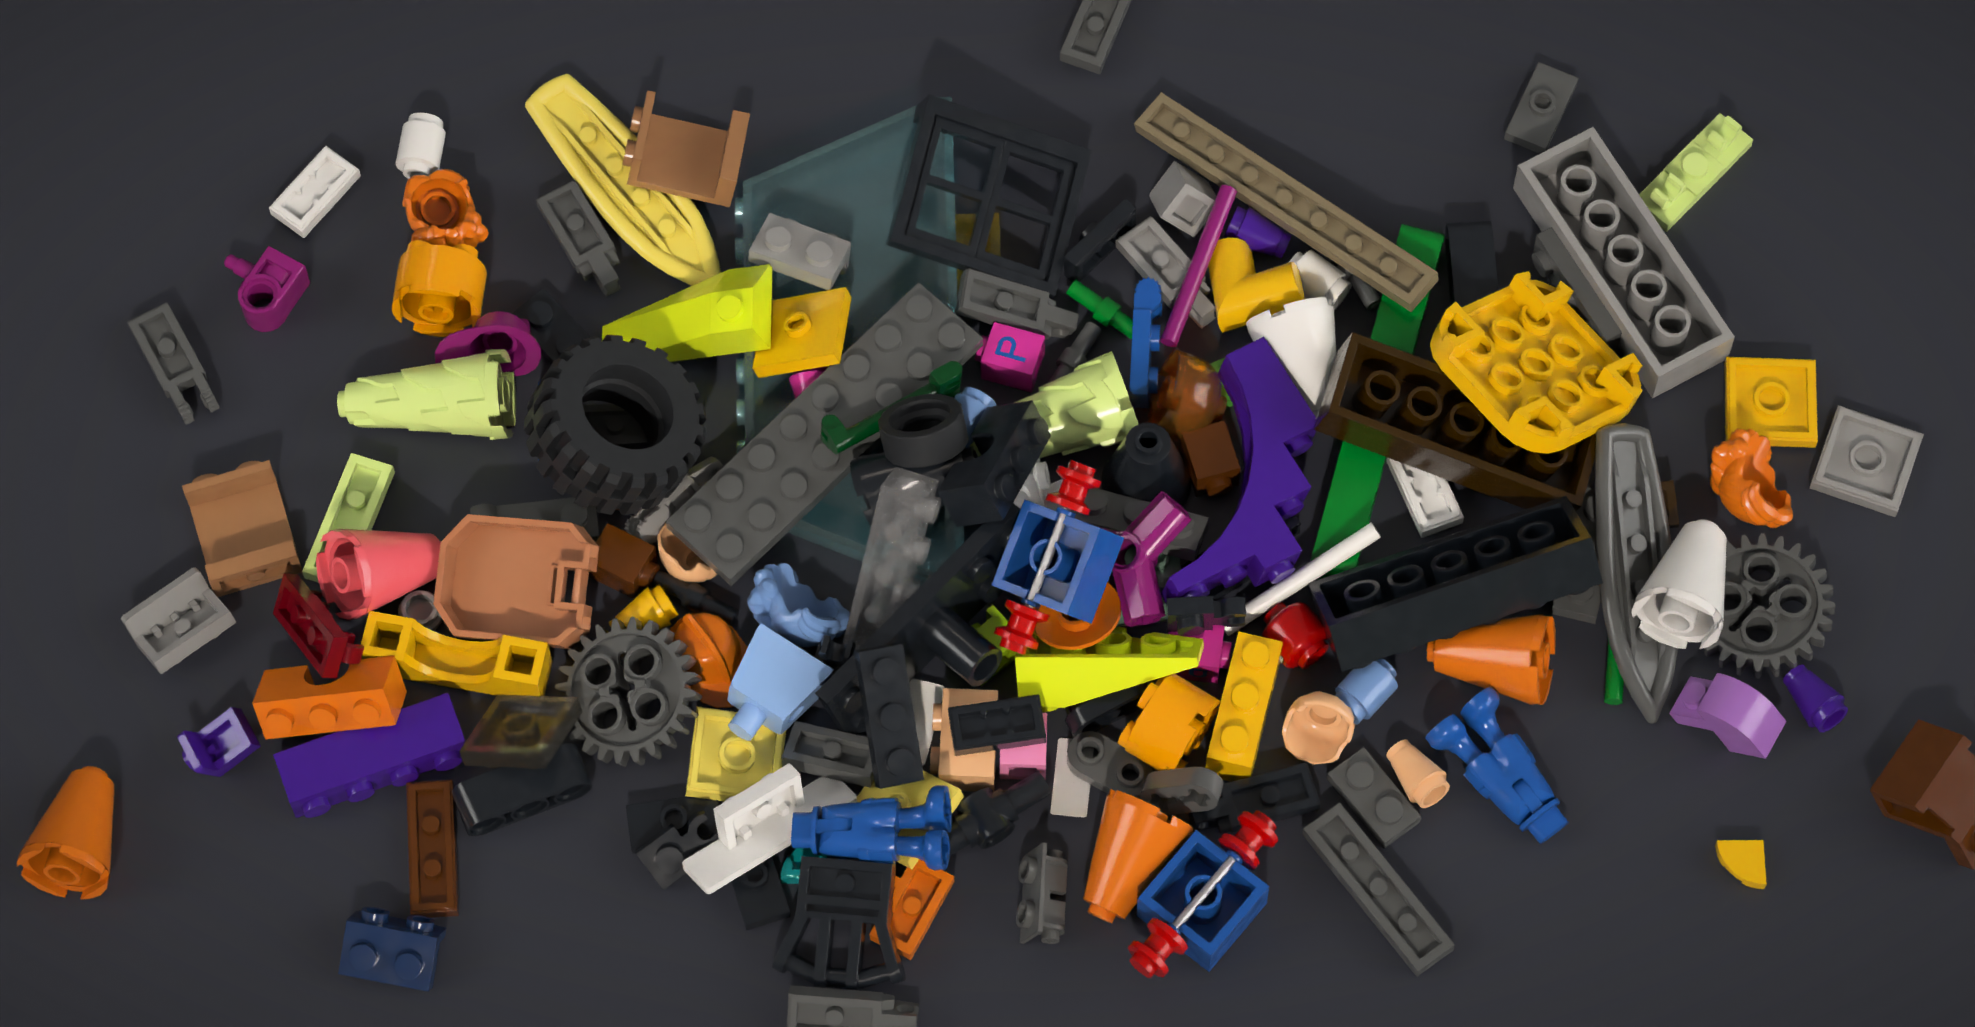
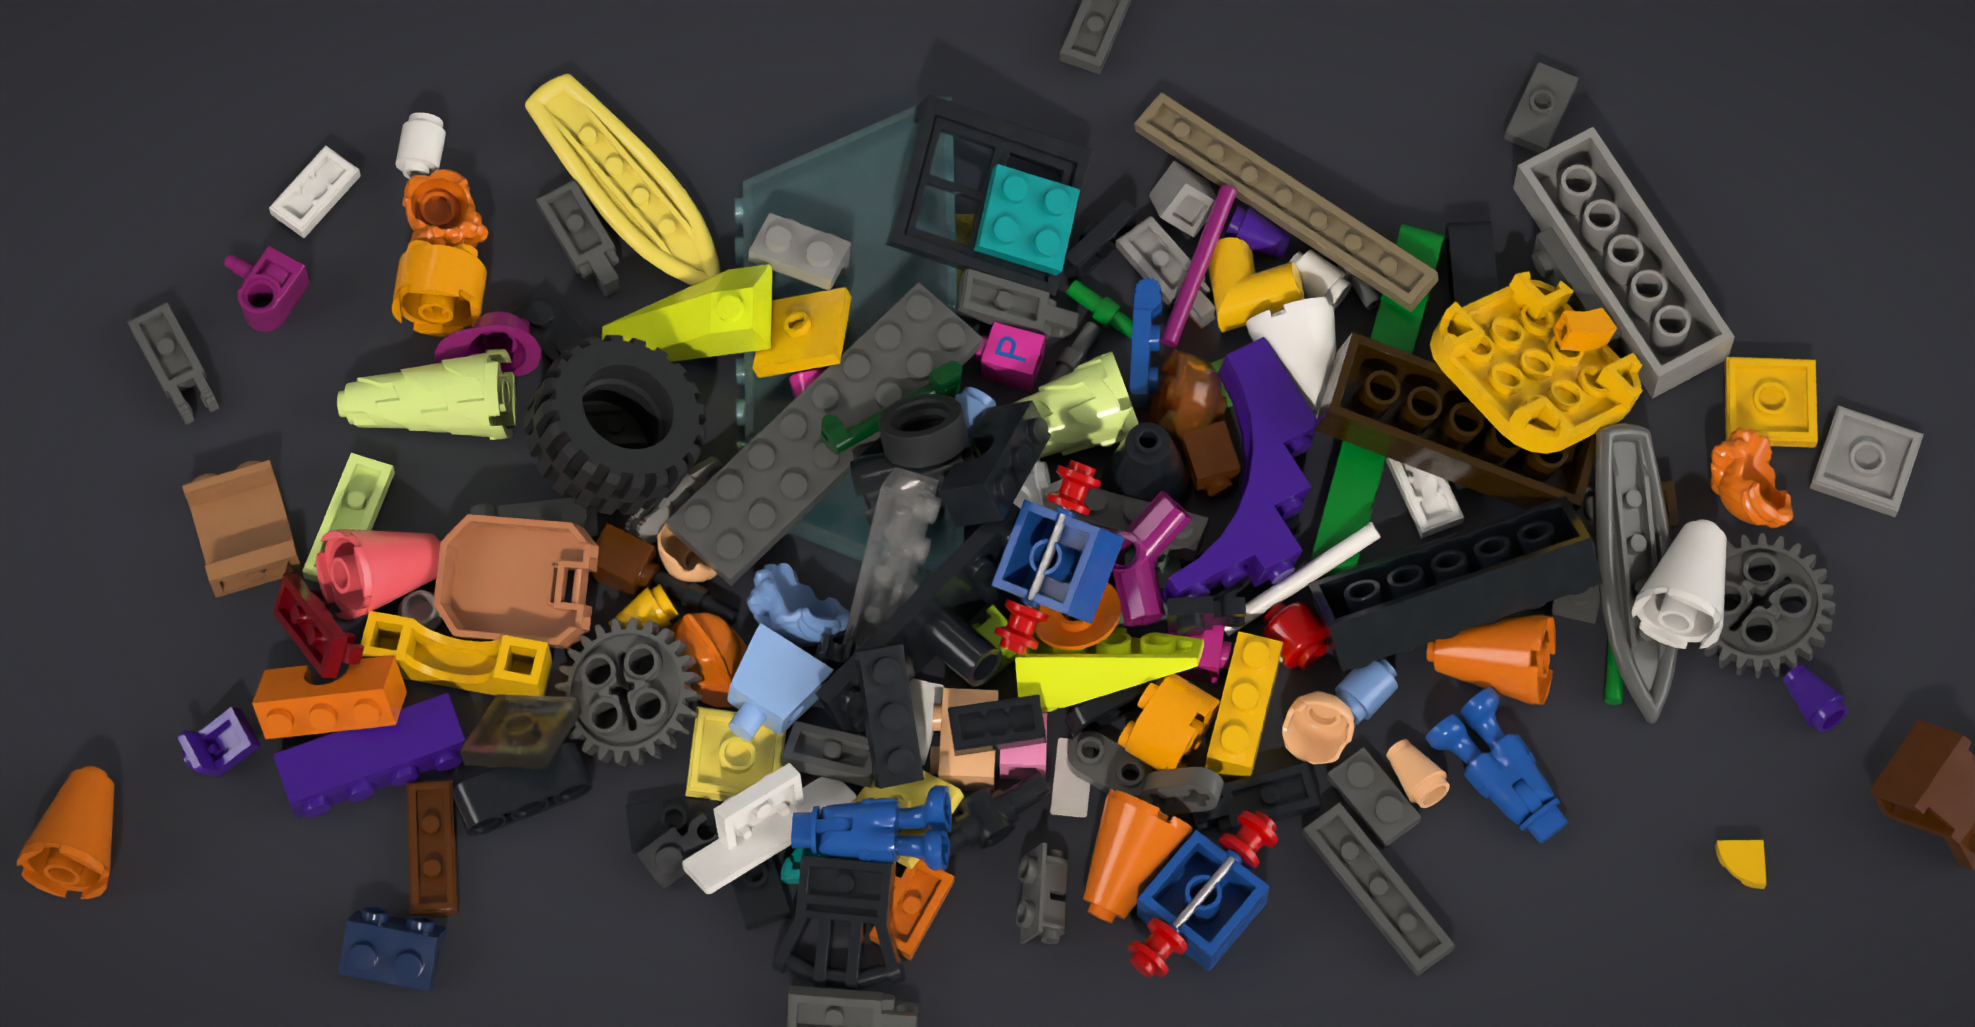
light grey bracket [121,567,236,674] -> none
medium nougat panel [622,90,750,207] -> none
yellowish green plate [1639,113,1753,232] -> none
medium lavender brick [1669,673,1787,759] -> none
none -> teal plate [974,164,1080,276]
none -> light orange piece [1553,308,1617,351]

